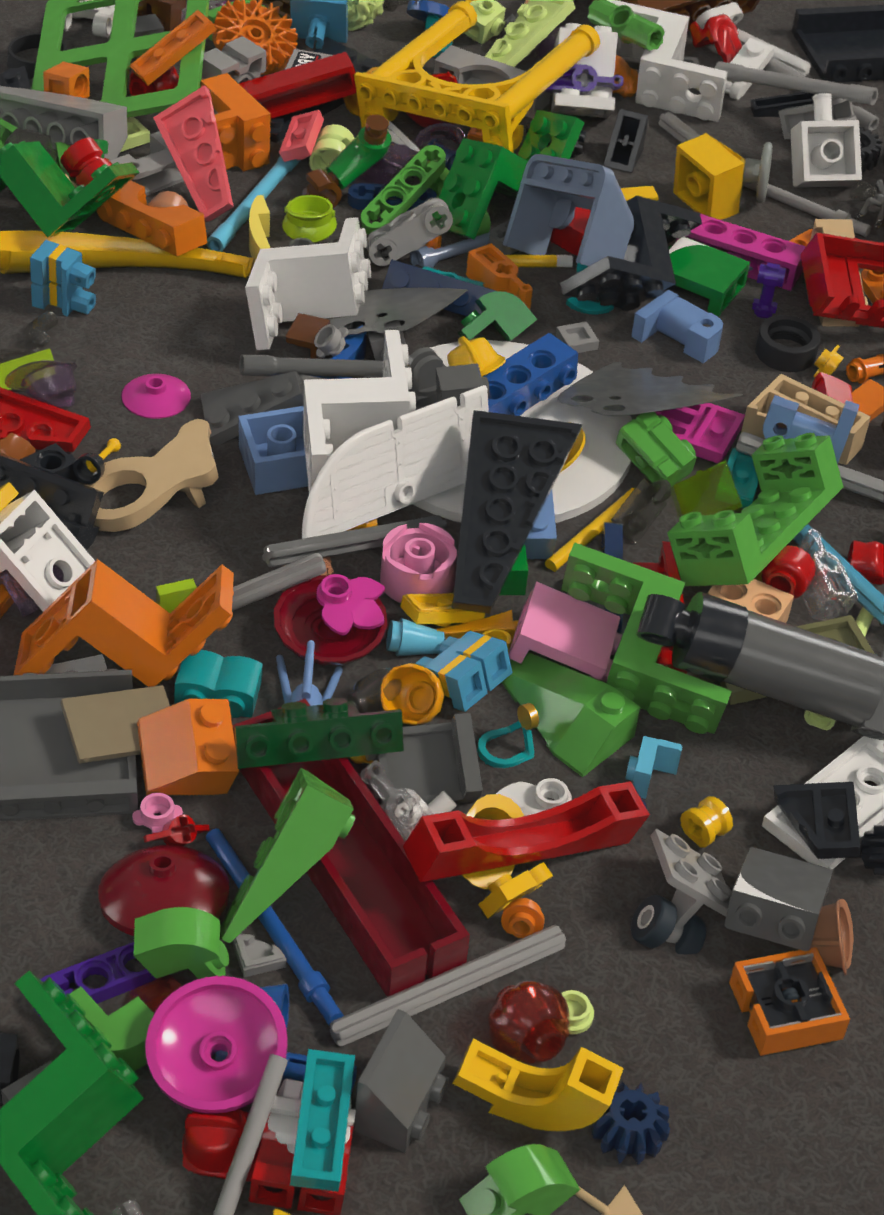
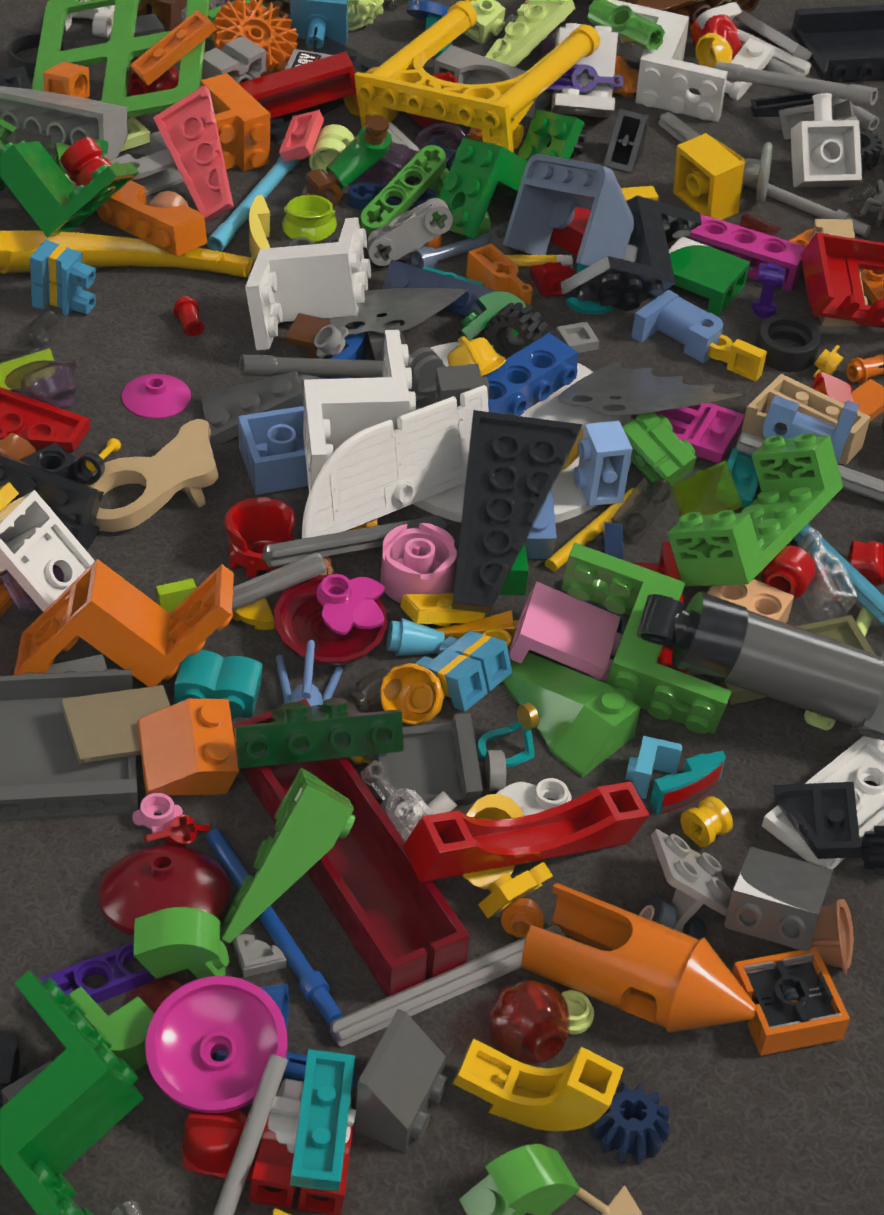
none -> red pin [173,296,205,336]
none -> red hair [224,496,296,578]
none -> yellow tile [232,598,275,630]
none -> black tyre [485,302,550,359]
none -> light grey tile [485,750,506,791]
none -> orange piece [522,883,757,1033]
none -> red bracket [530,262,574,297]
none -> light blue brick [574,421,632,506]
none -> teal slope [650,751,726,815]
none -> yellow hair [695,33,732,68]
none -> yellow plate [708,335,767,382]
none -> light grey tile [738,10,812,61]
none -> clear red slope [740,214,781,236]

